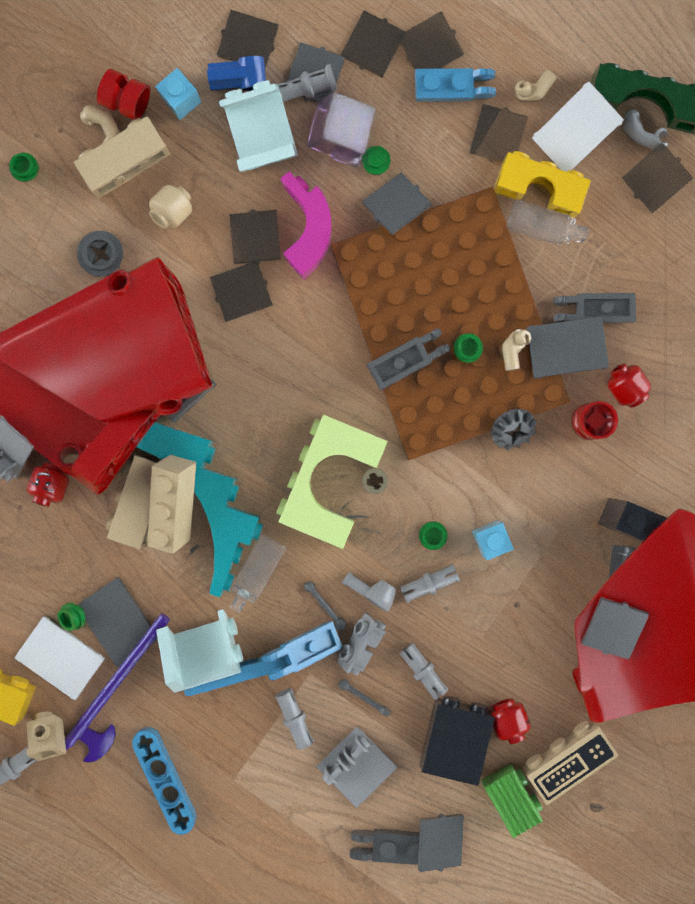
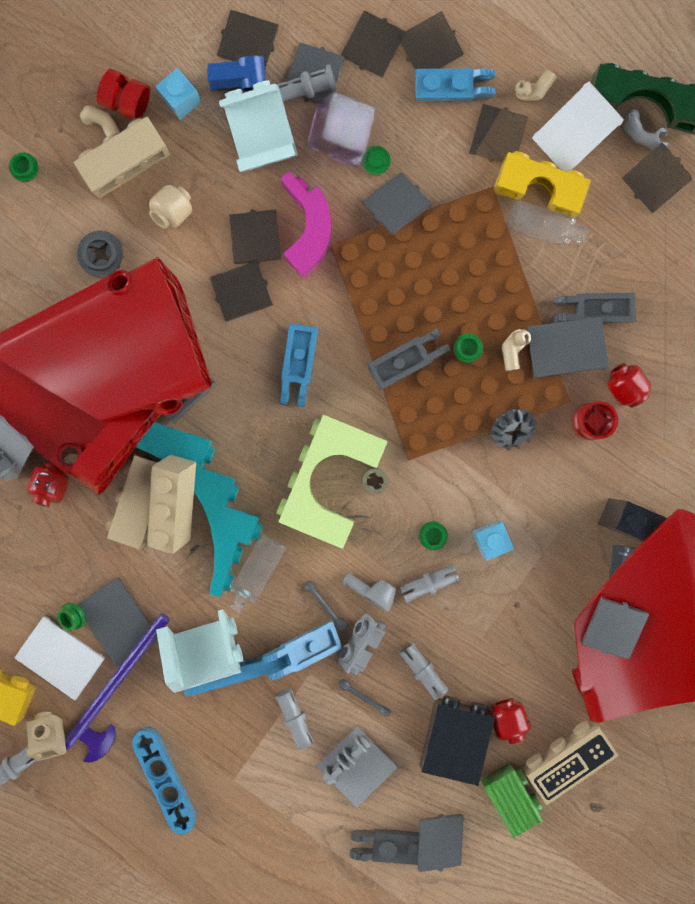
none -> dark azure hinge [280,323,318,407]

